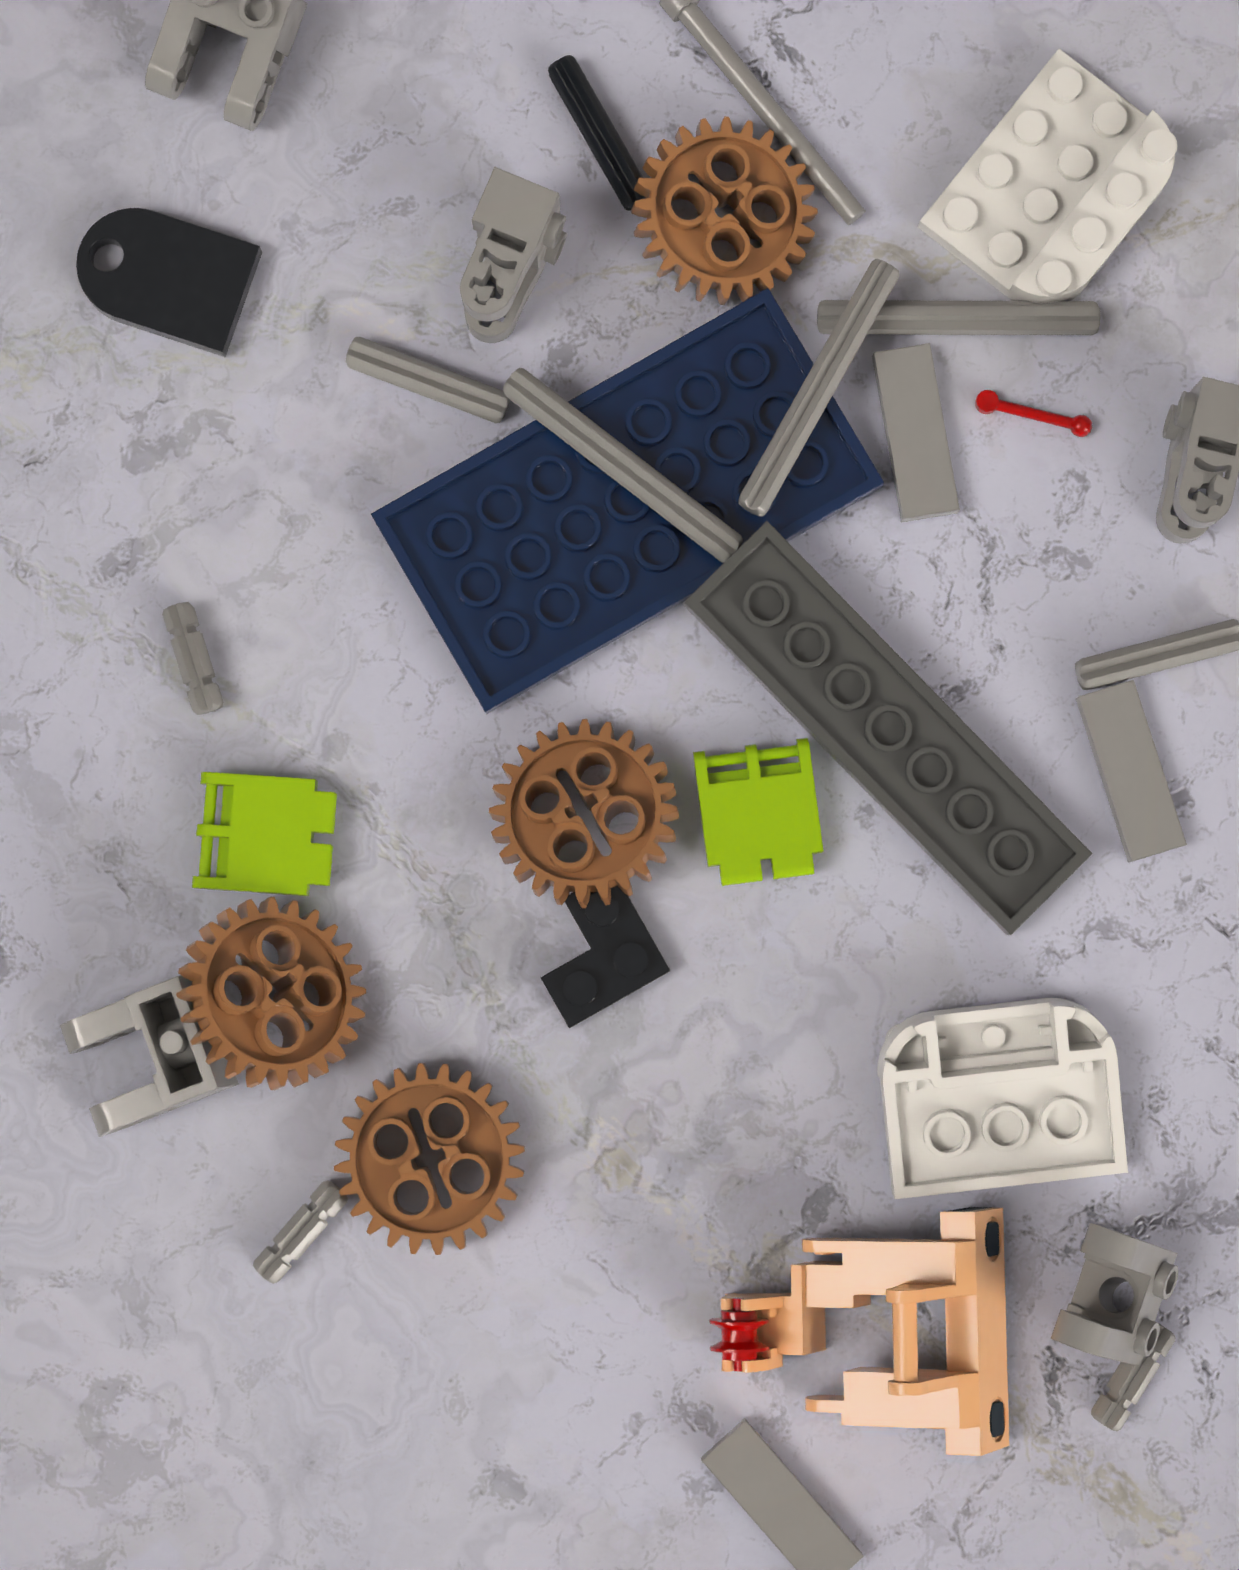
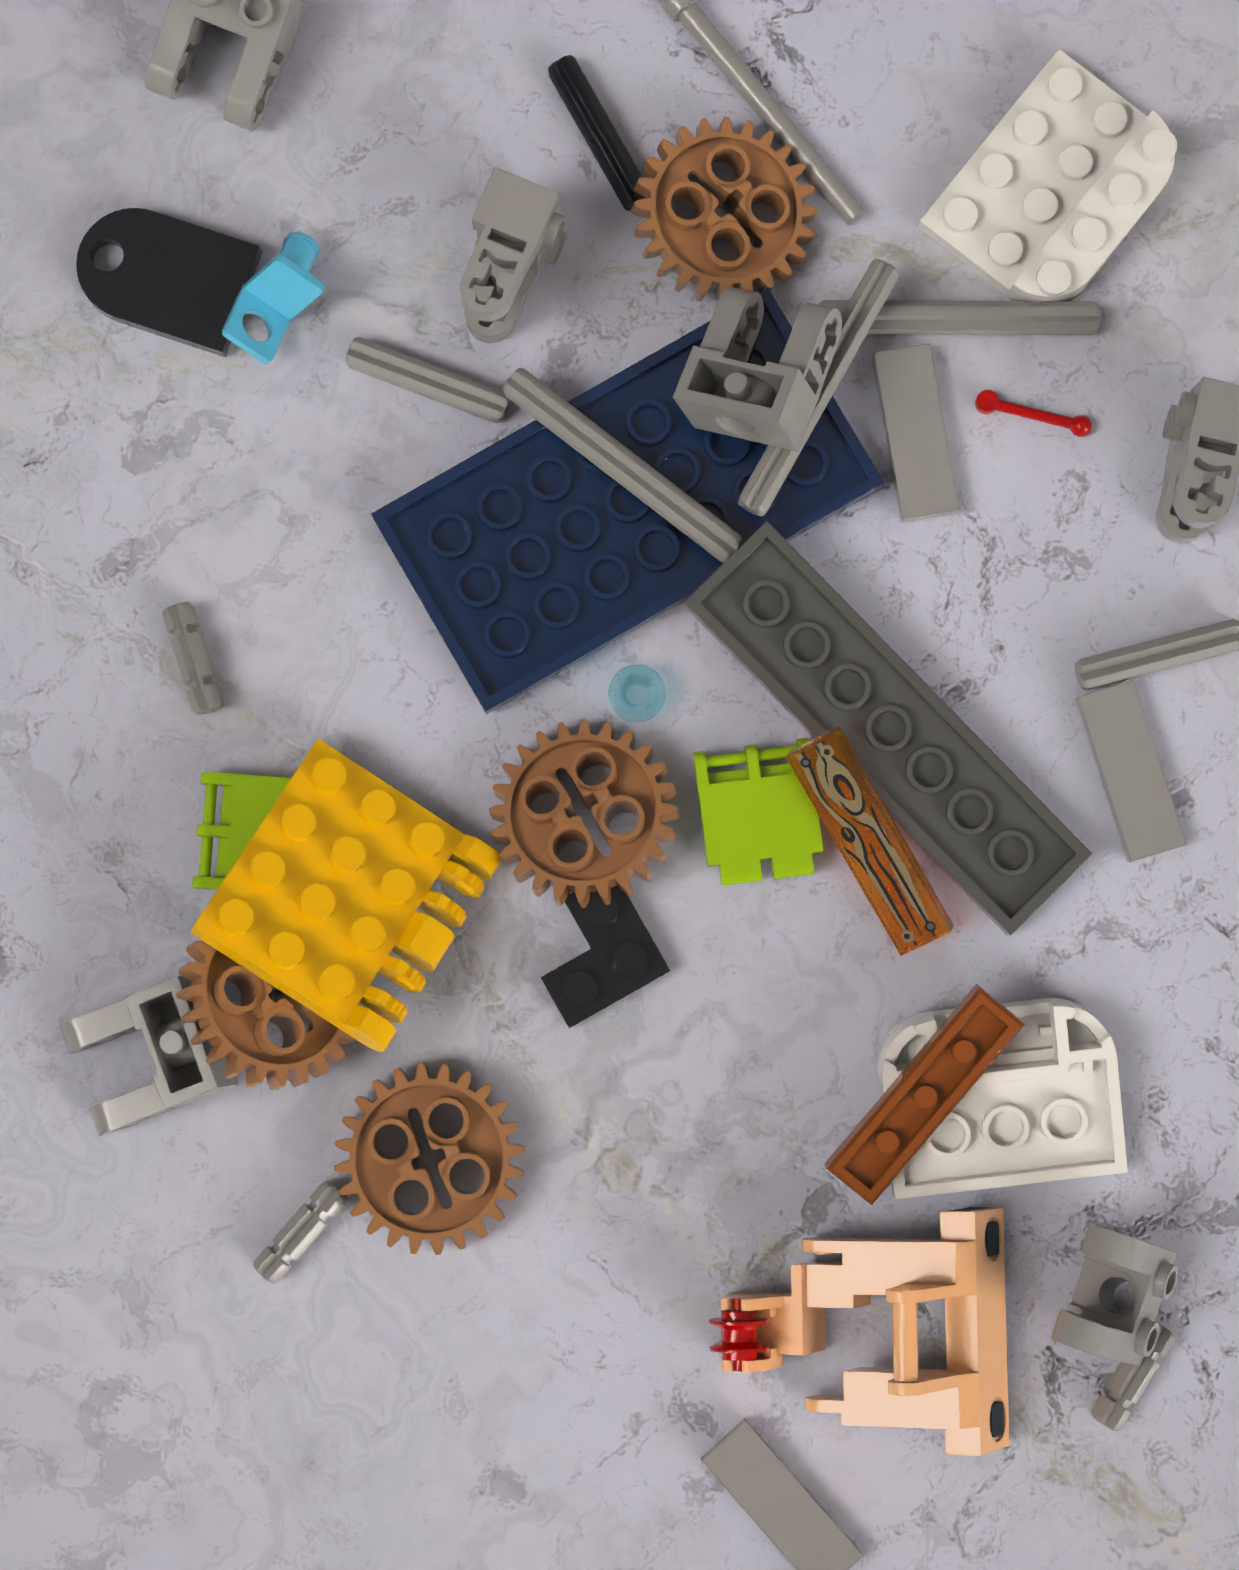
none -> yellow hinge [190,739,502,1052]
none -> medium azure bracket [222,232,325,364]
none -> clear light blue plate [608,664,666,723]
none -> light grey brick [673,287,842,452]
none -> clear orange tile [786,726,954,956]
none -> dark orange tile [825,984,1025,1205]

